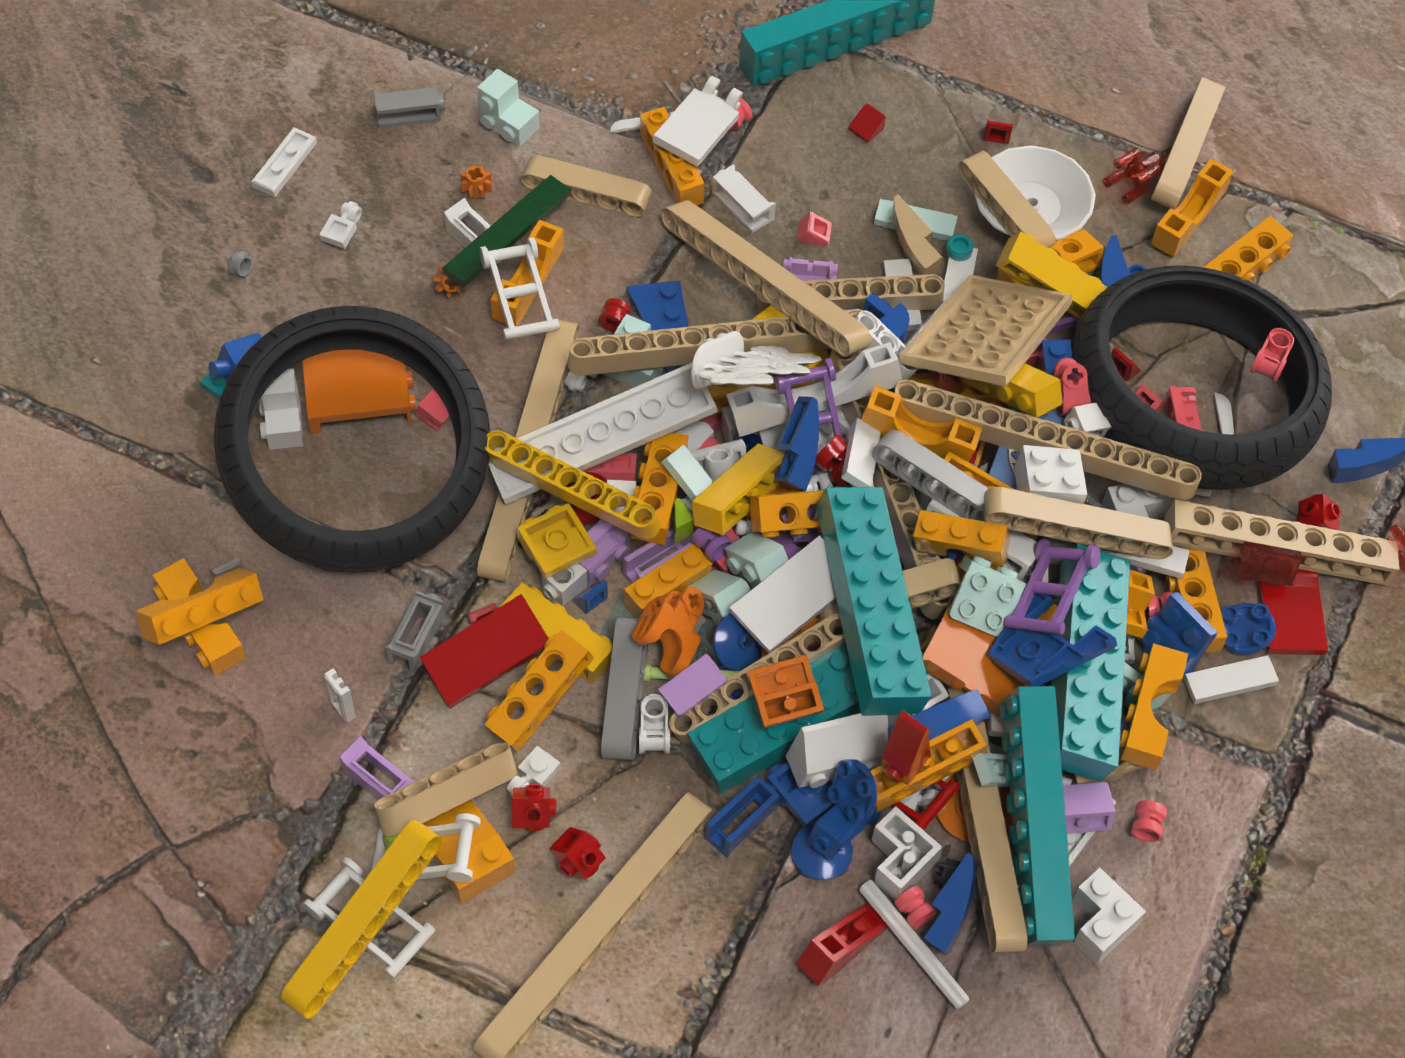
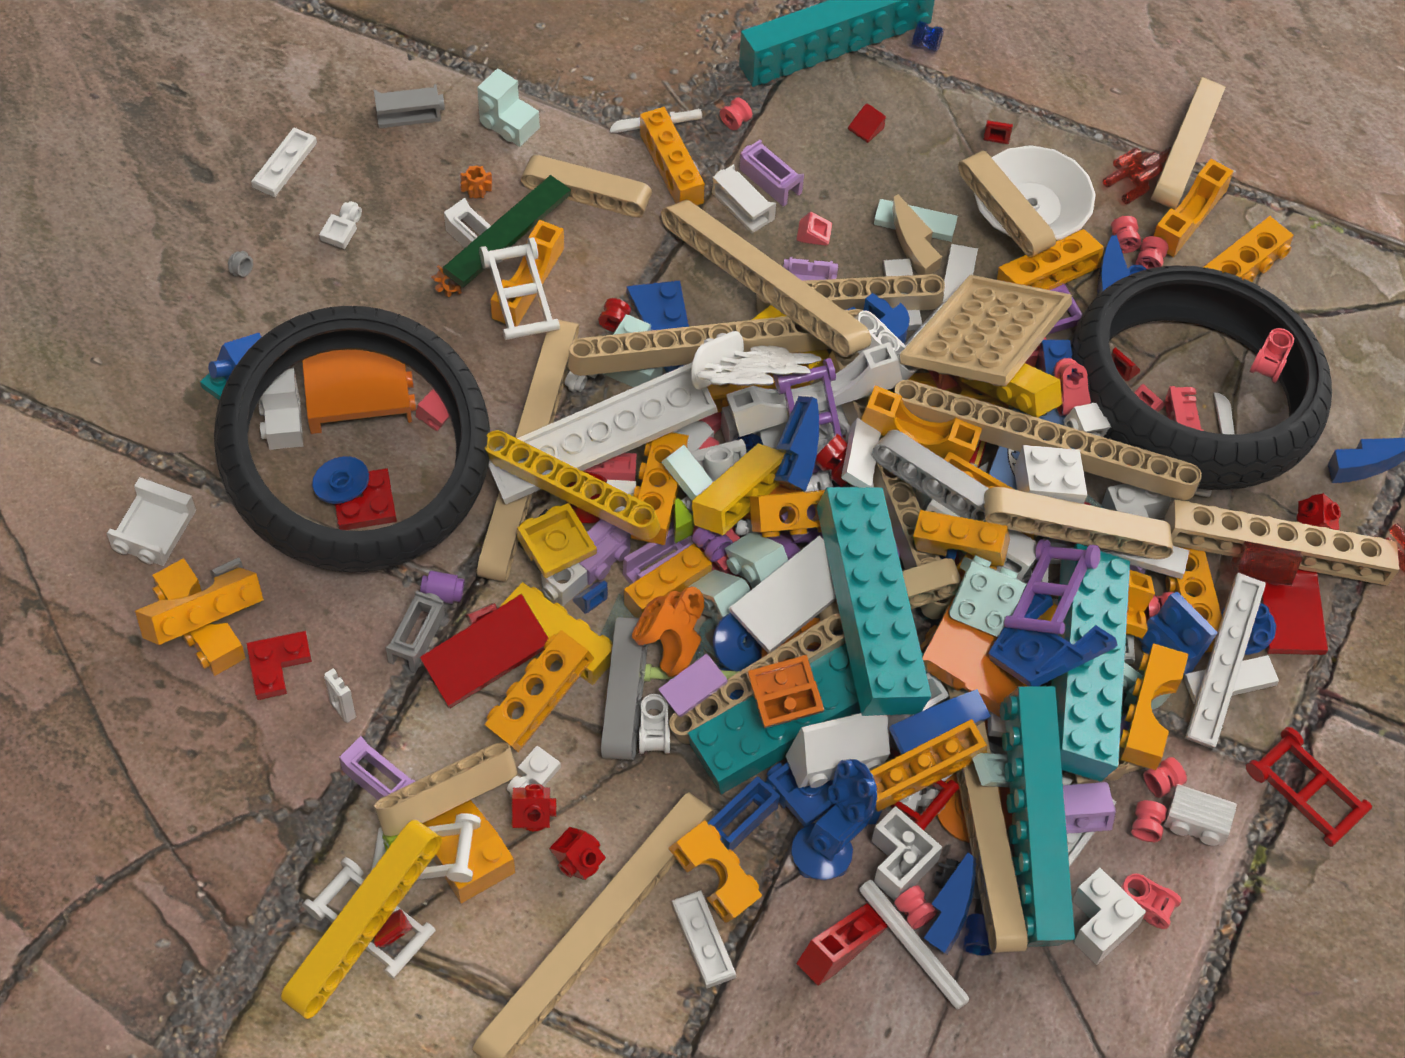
white tile [653,76,743,167] -> none
red slope [882,710,931,785] -> none
teal tile [946,234,974,261] -> none
yellow brick [995,231,1108,319] -> none
none -> white panel [107,477,196,566]
none -> red plate [246,631,312,700]
none -> blue dish [312,456,369,504]
none -> red plate [335,468,397,530]
none -> red slope [374,909,413,948]
none -> medium lavender brick [420,571,465,604]
none -> light orange arch [668,820,763,923]
none -> white tile [672,890,736,989]
none -> lavender window [740,140,804,207]
none -> clear blue wheel [912,21,944,52]
none -> clear blue wheel [963,914,993,956]
none -> coral wheel [1111,216,1141,253]
none -> coral piece [1121,874,1182,929]
none -> coral wheel [1135,236,1169,269]
none -> coral wheel [1143,757,1187,798]
none -> white brick [1164,784,1237,846]
none -> white tile [1185,573,1266,749]
none -> red piece [1246,727,1372,847]

